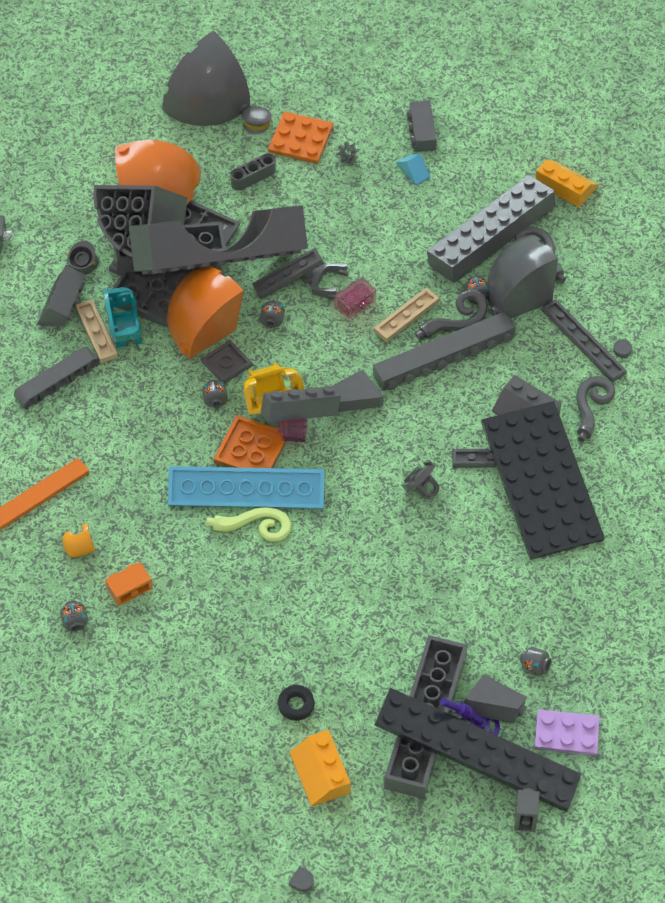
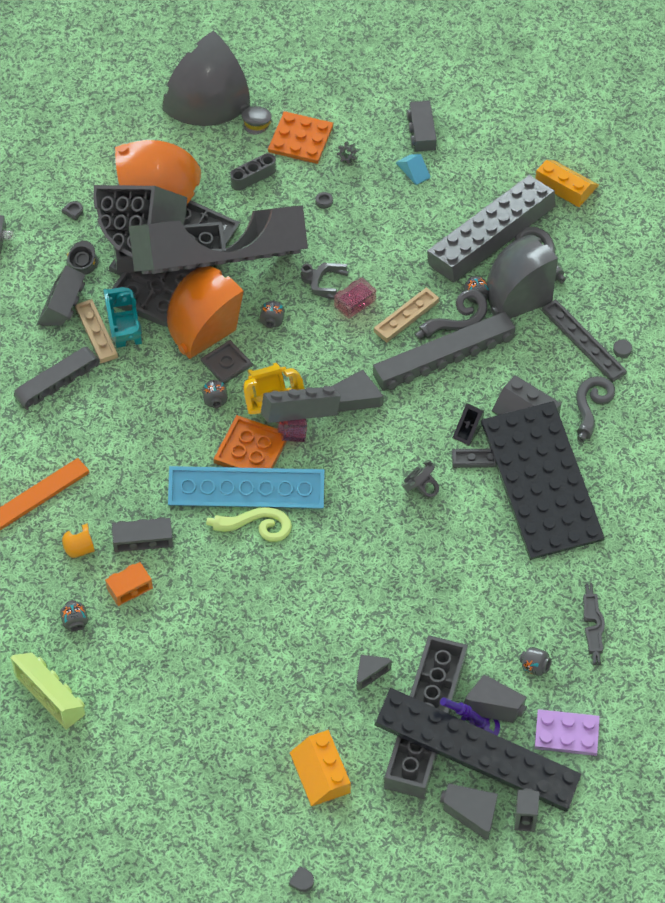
dark grey tile [252,248,324,299] -> none
black tyre [278,685,315,721] -> none
none -> yellowish green slope [10,653,85,730]
none -> dark grey tile [62,201,83,220]
none -> dark grey brick [112,517,173,552]
none -> dark grey tile [315,192,333,209]
none -> dark grey slope [356,654,392,691]
none -> dark grey slope [440,783,498,840]
none -> black slope [452,403,484,445]
none -> dark grey piece [583,583,605,665]

